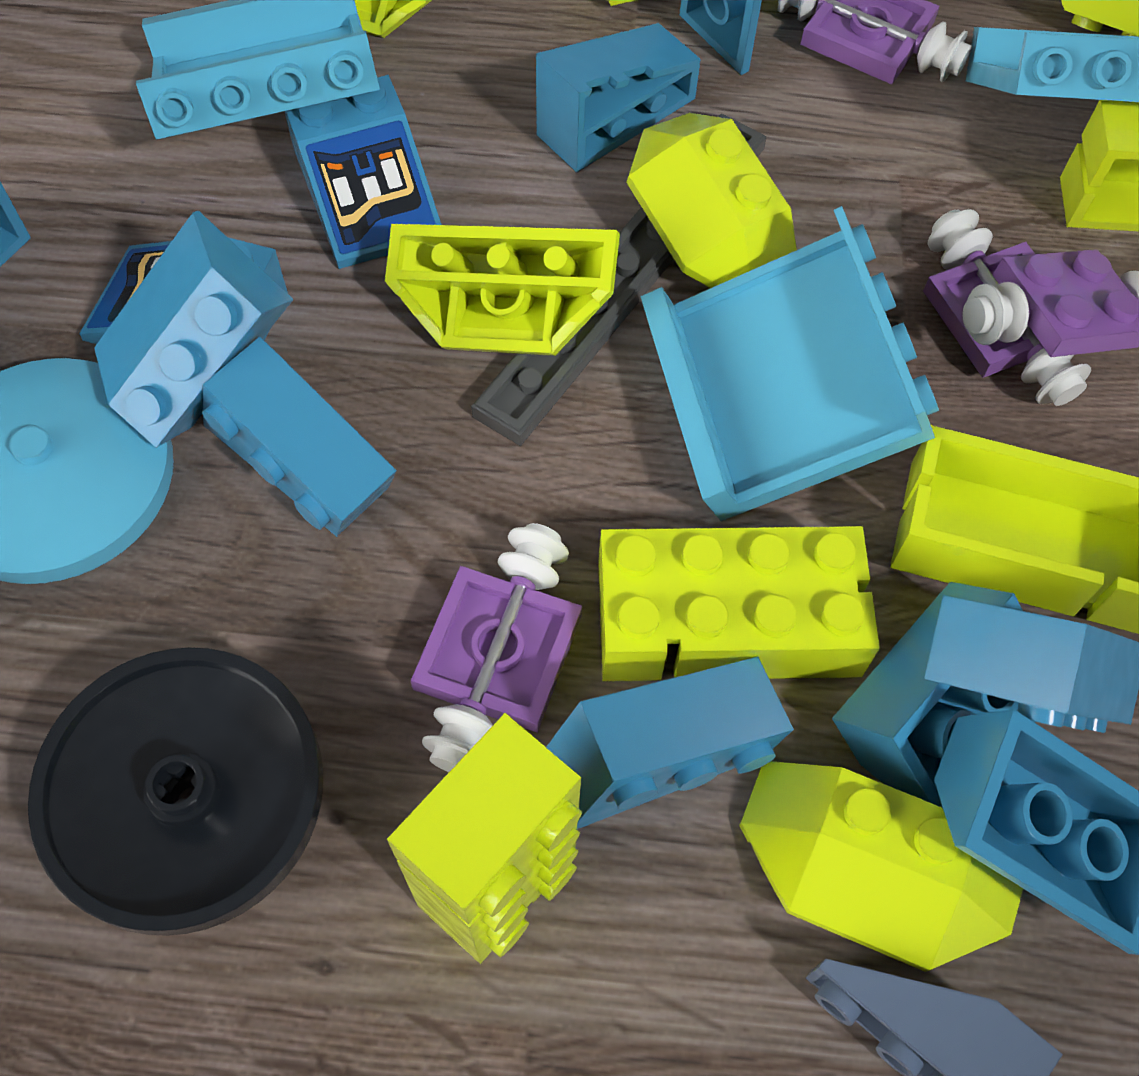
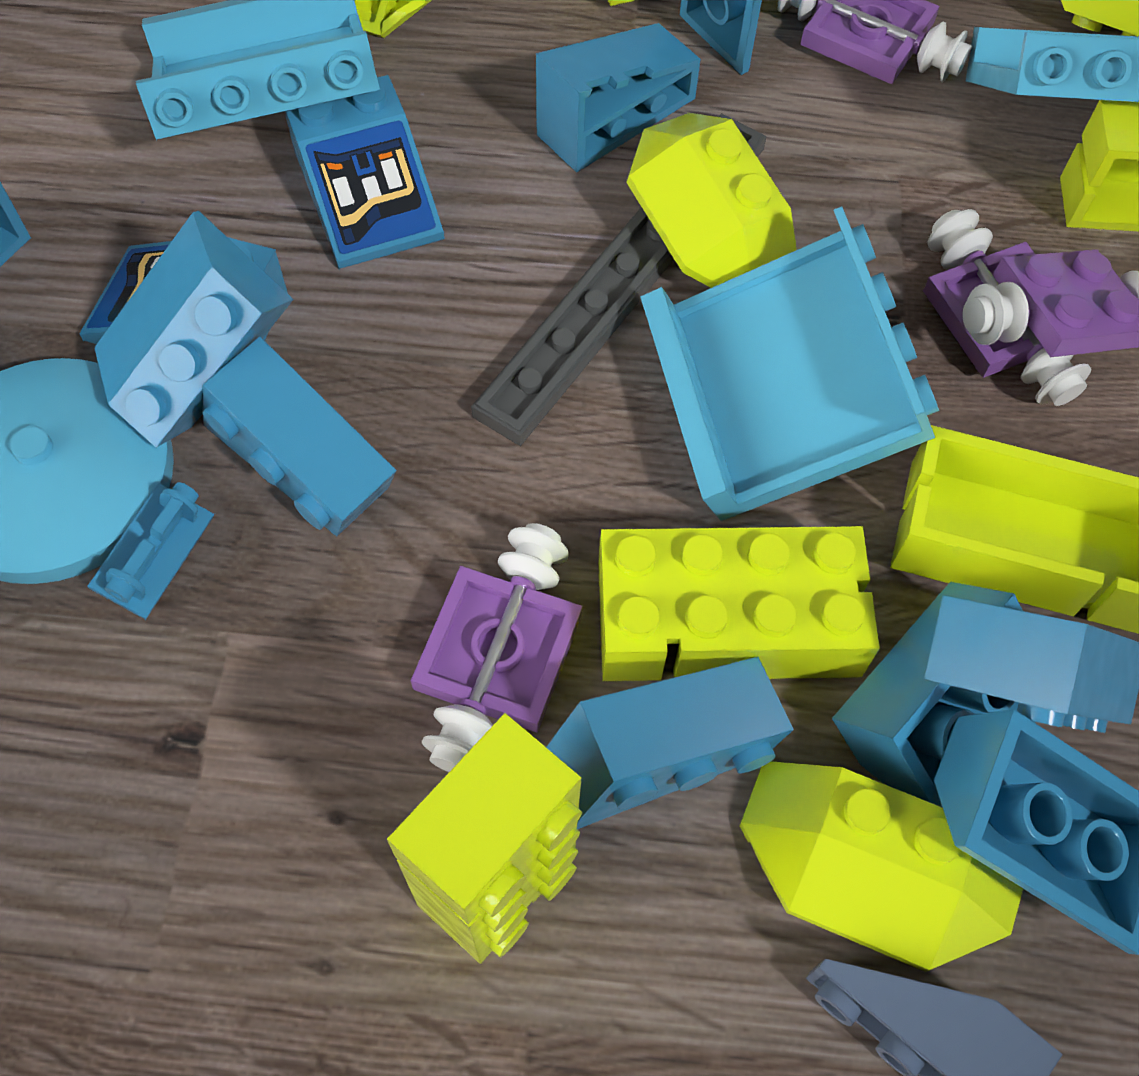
black dish [28,647,323,936] -> none
neon yellow wedge [385,224,620,356] -> none
none -> dark azure hinge [87,482,215,620]

